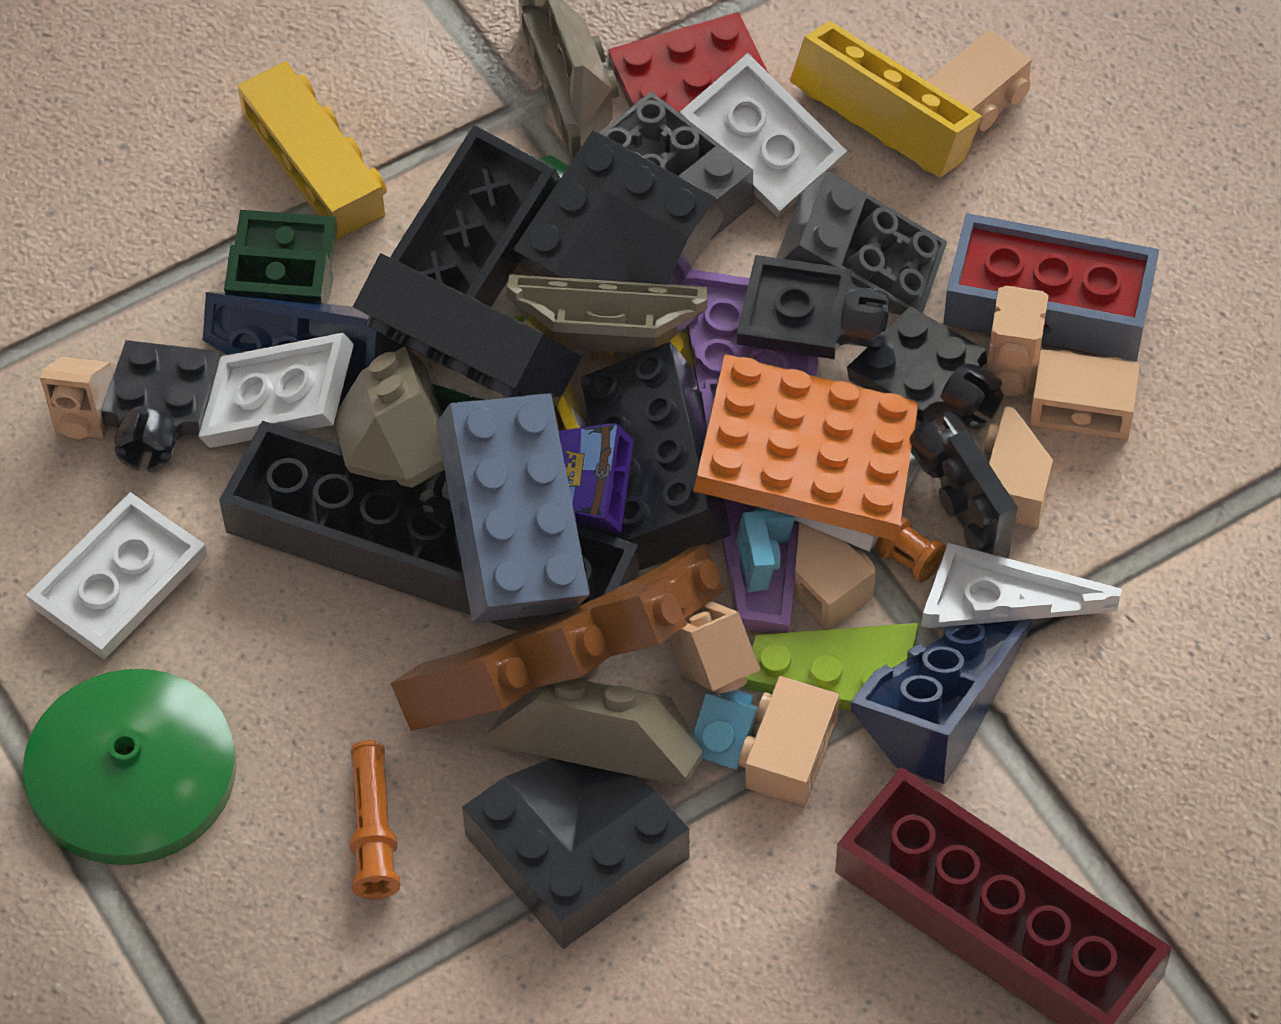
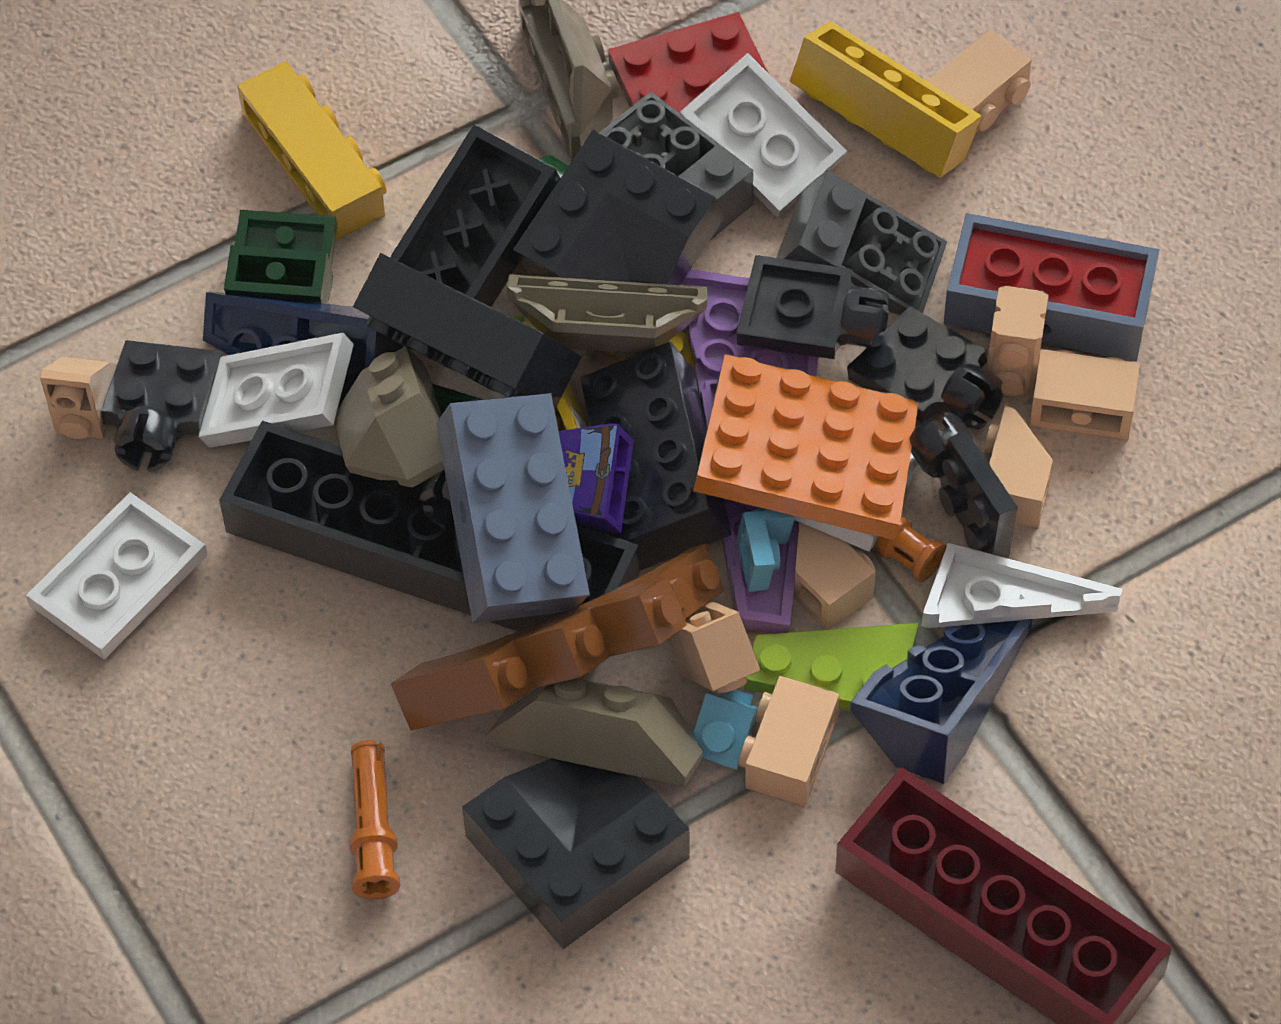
green dish [23,669,236,865] -> none

